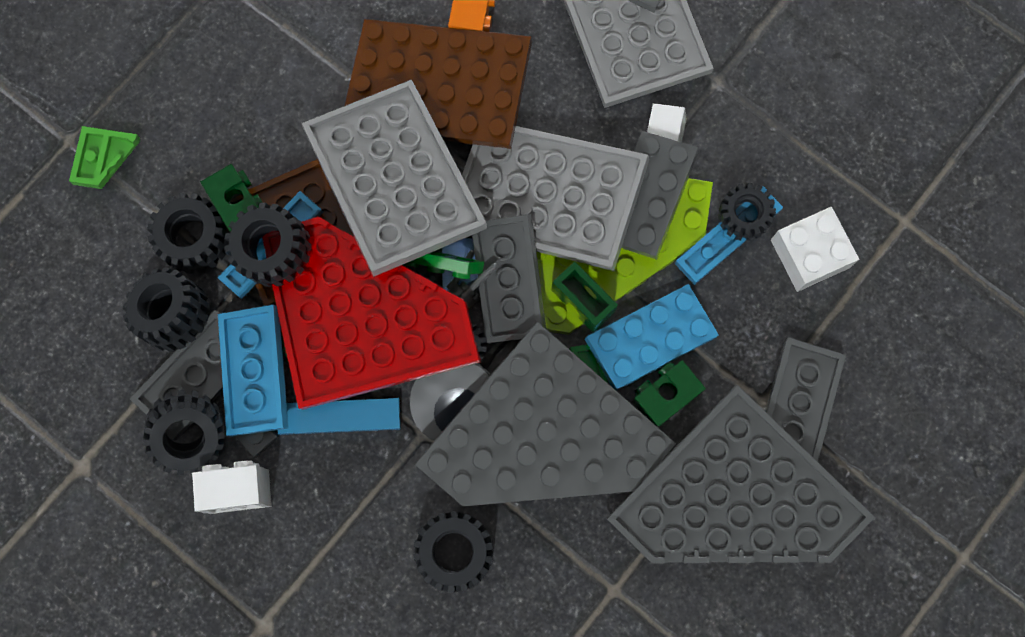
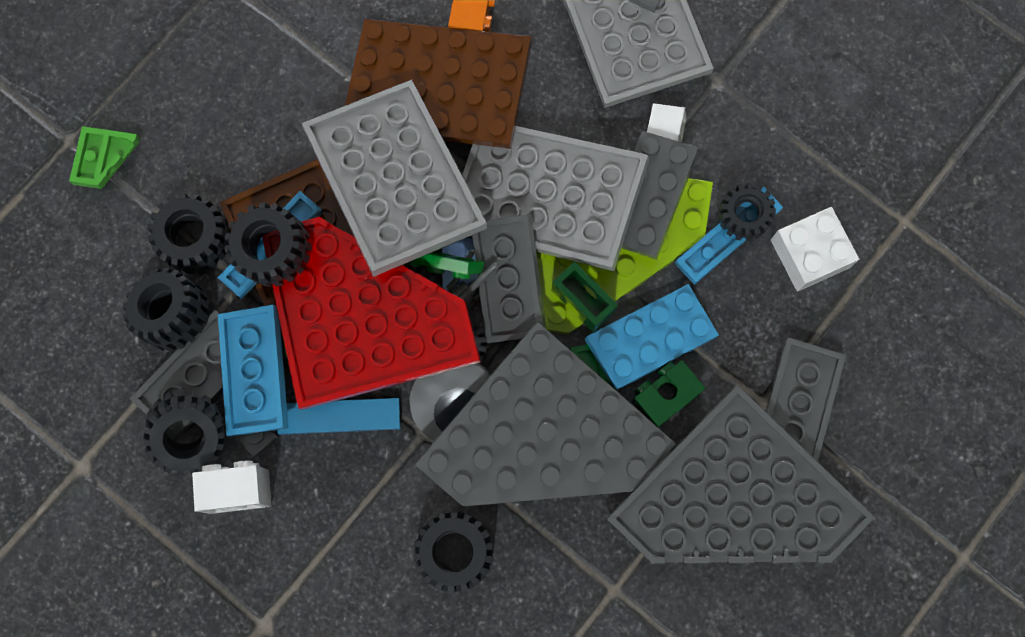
dark green brick [200,164,263,232] -> none

